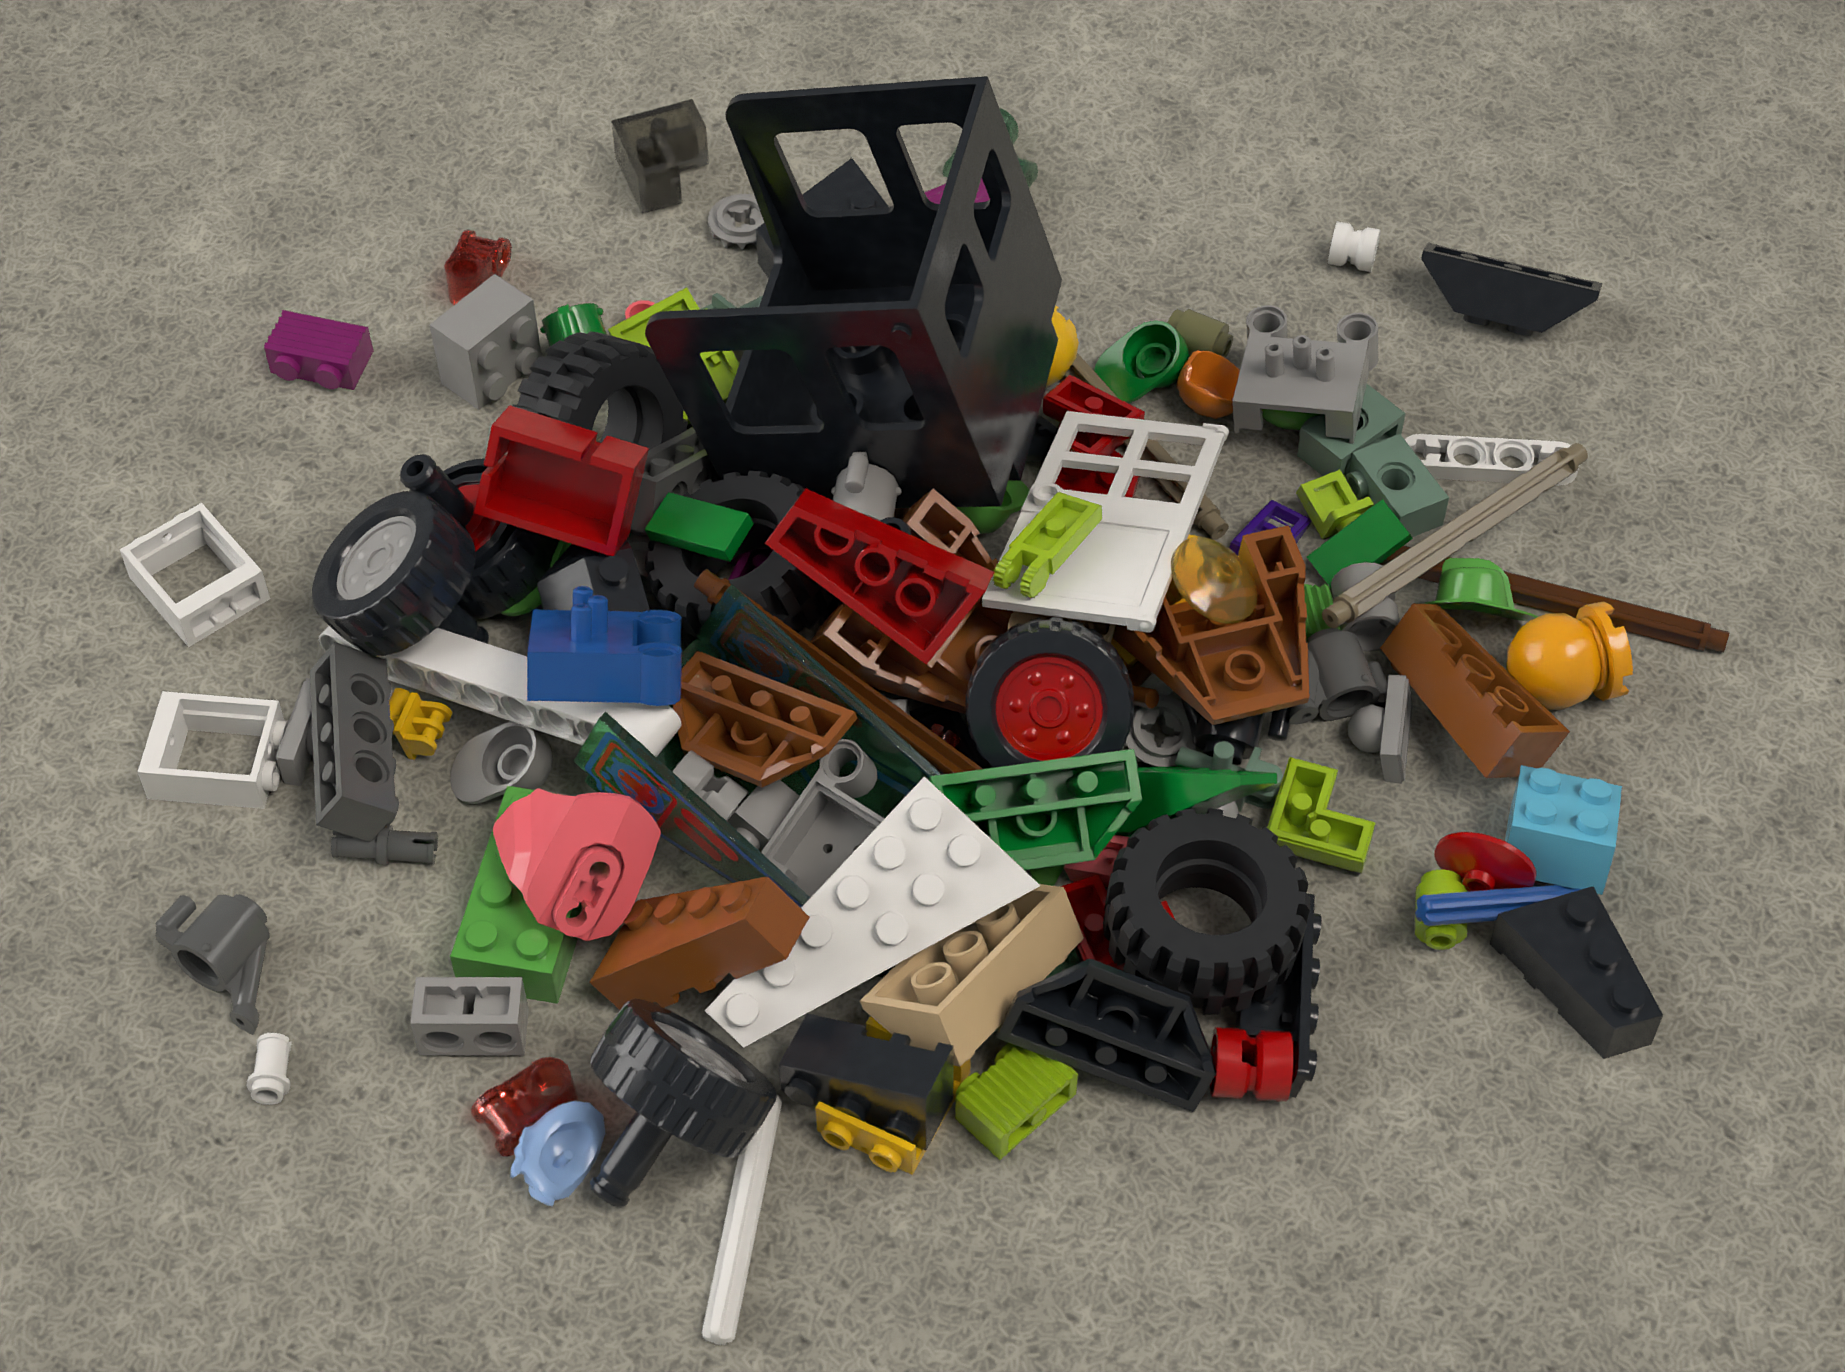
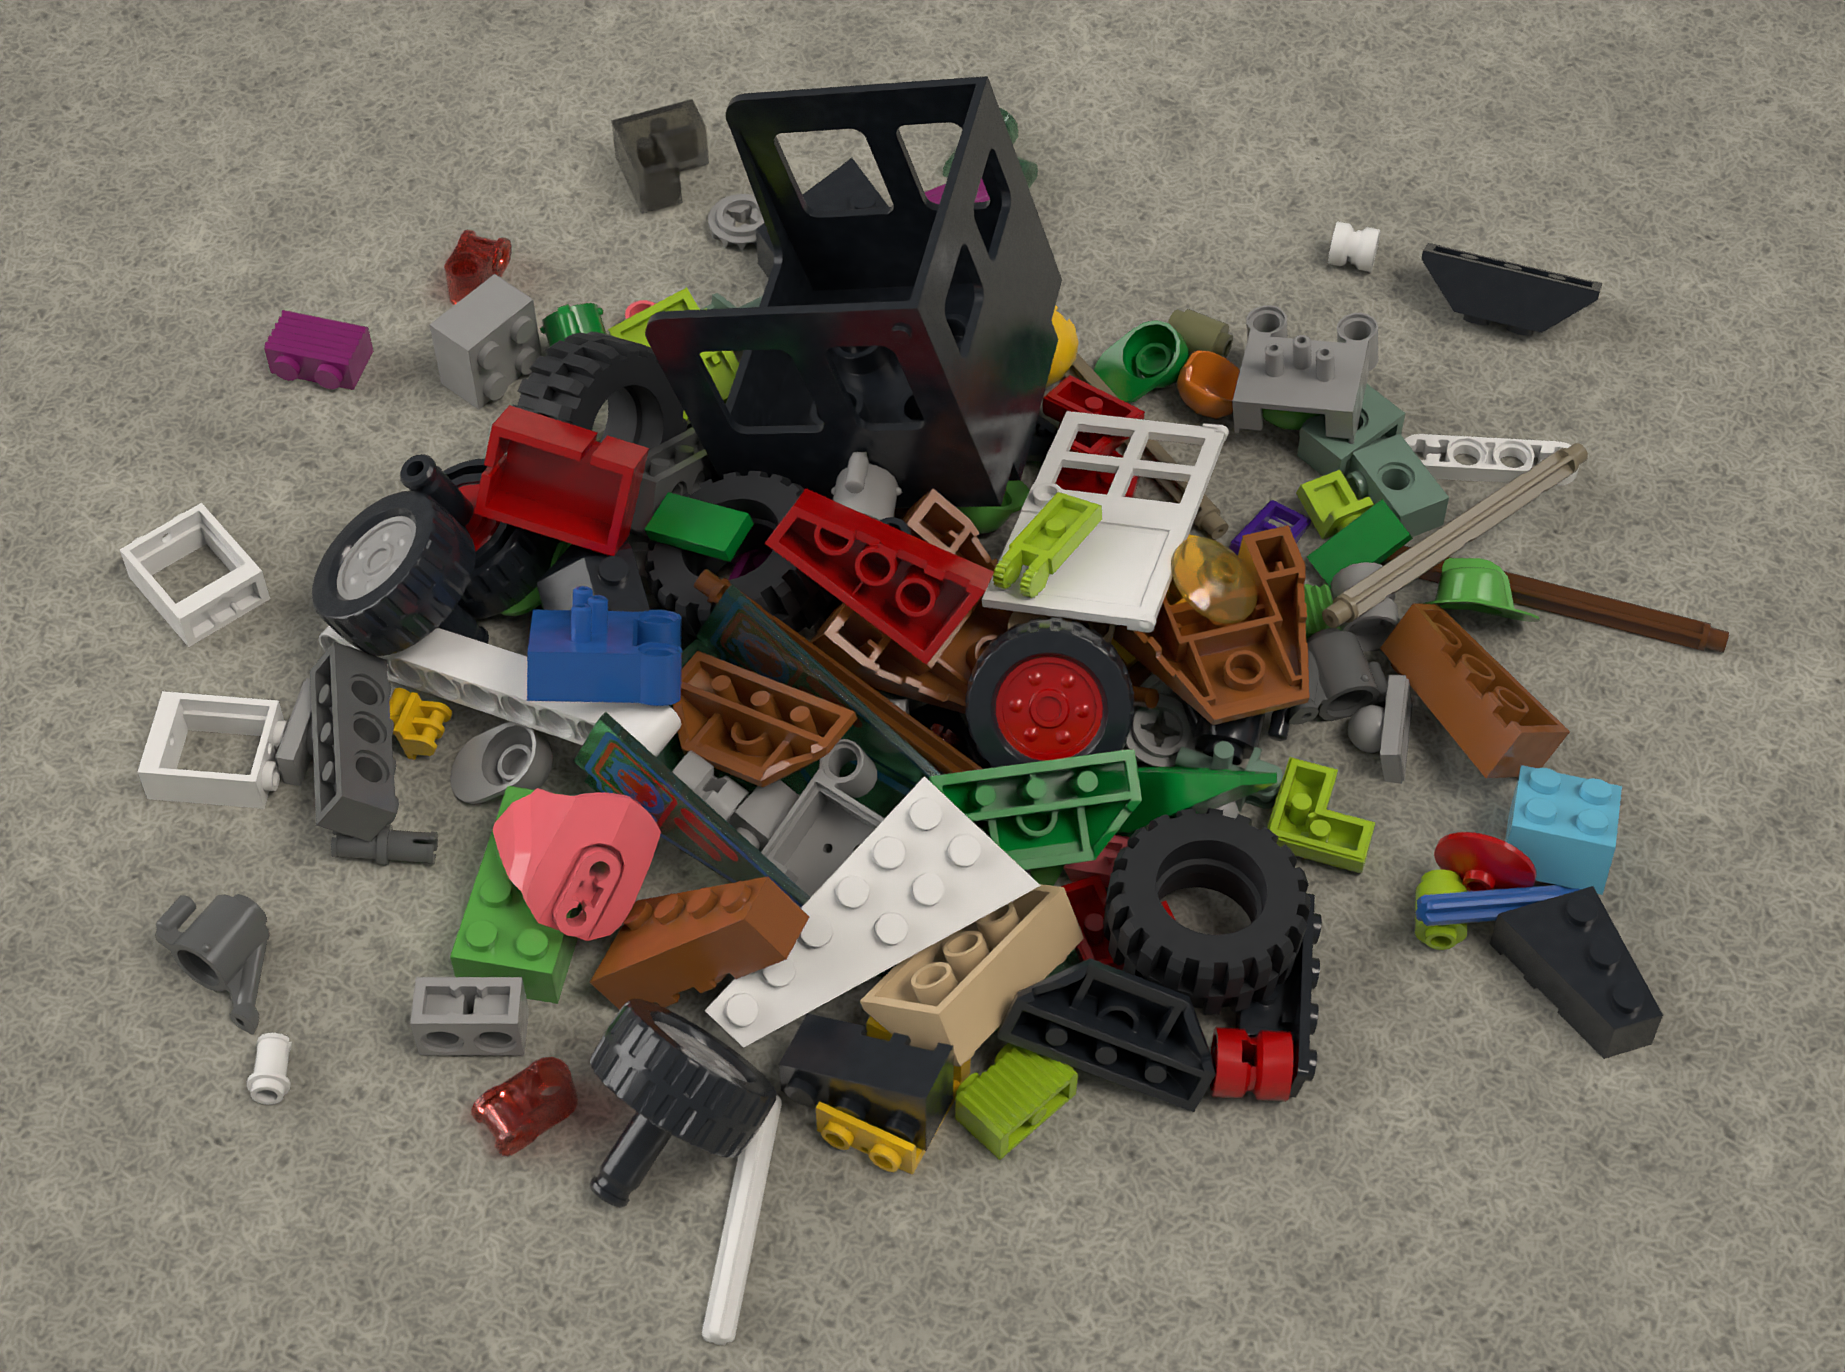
light blue hat [510,1101,606,1206] -> none
light orange tile [1506,601,1633,710] -> none

